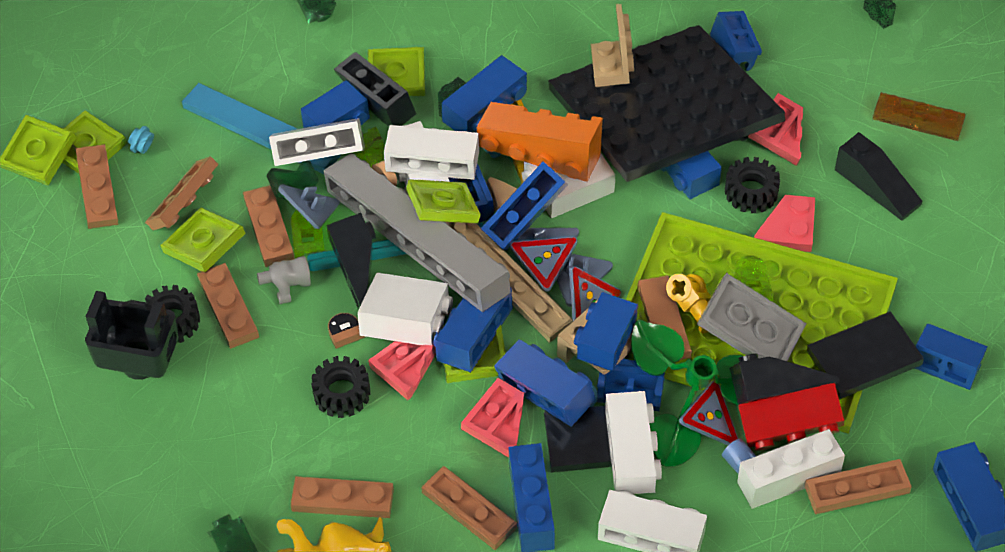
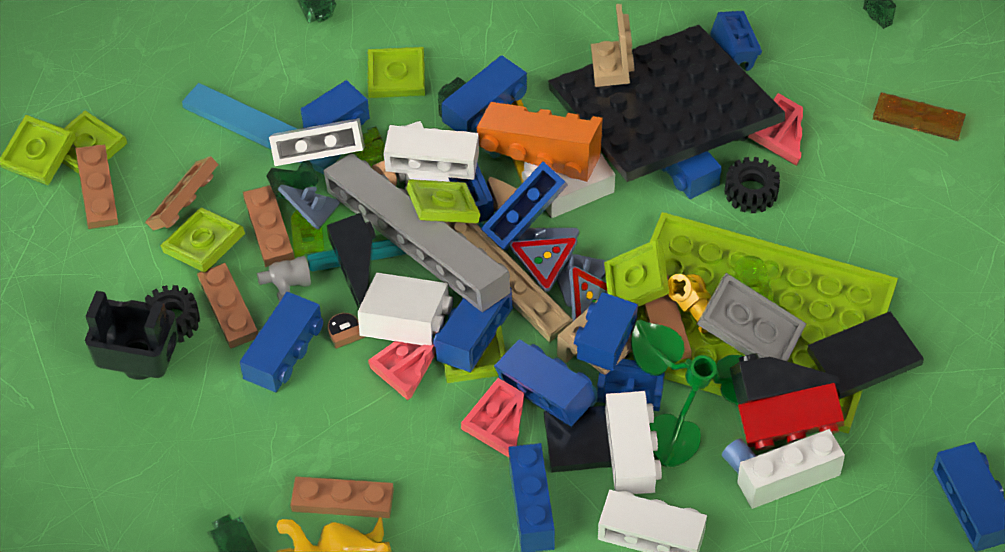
medium azure plate [128,126,154,154] -> none
black tyre [311,356,370,418] -> none
black slope [334,52,417,126] -> none
nougat tile [421,466,517,550] -> none
piece [679,381,738,445] -> none
coral wing [754,195,815,252] -> none
nougat plate [805,459,912,514] -> none
black slope [835,132,923,221] -> none
blue hinge [915,323,988,390] -> none
none -> blue brick [240,292,323,393]
none -> lime tile [604,239,669,307]

